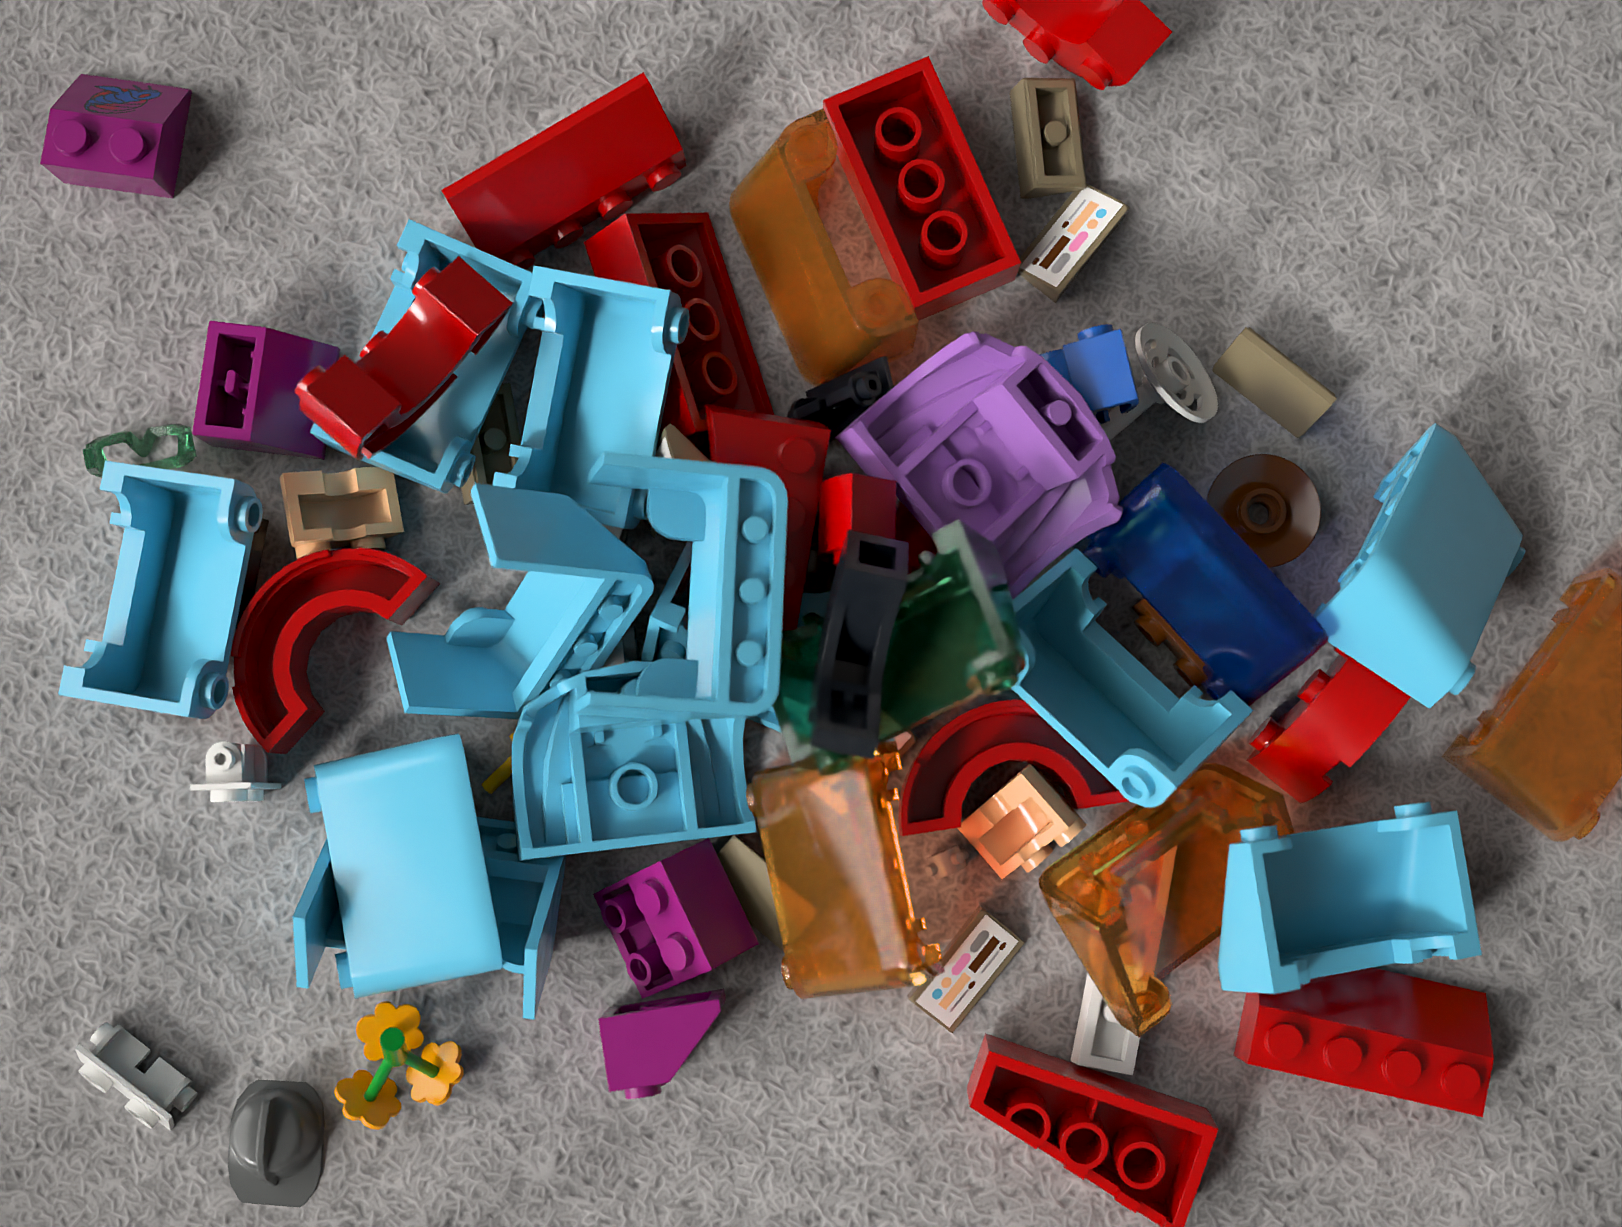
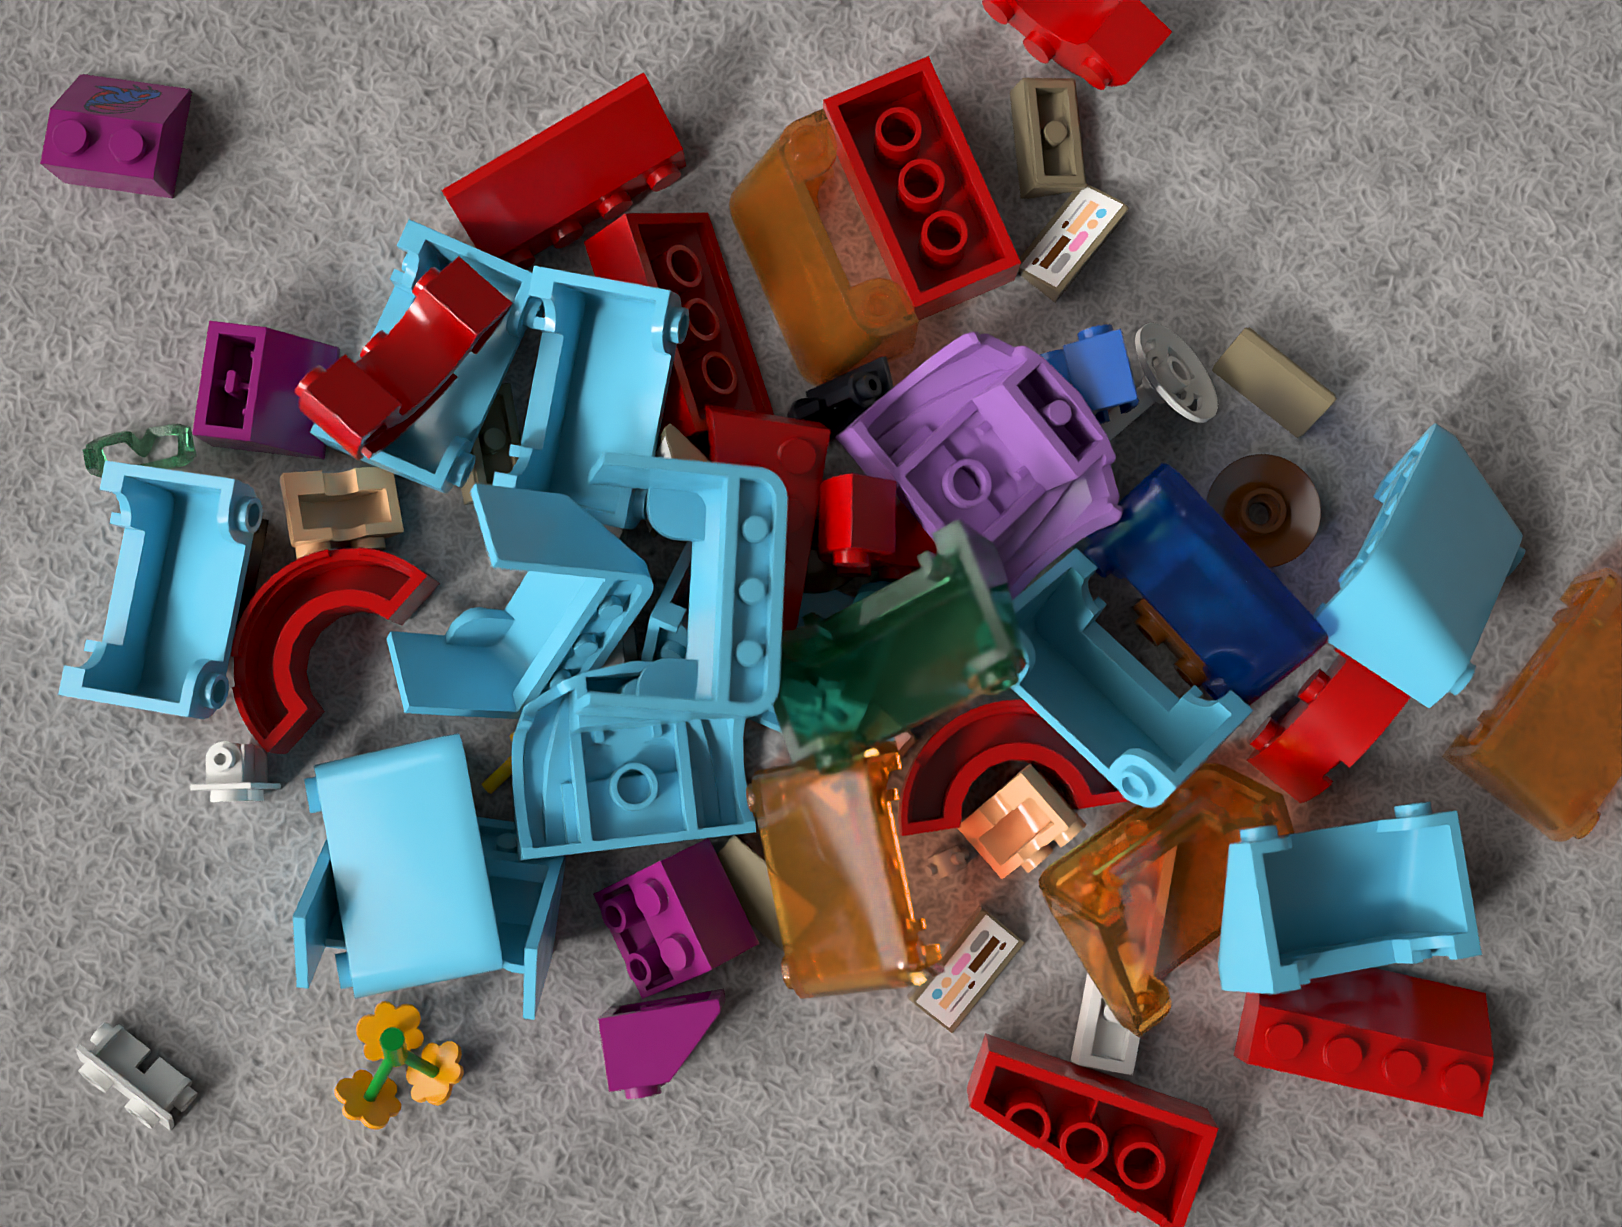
dark grey piece [228,1079,325,1208] -> none
black arch [808,530,909,759] -> none

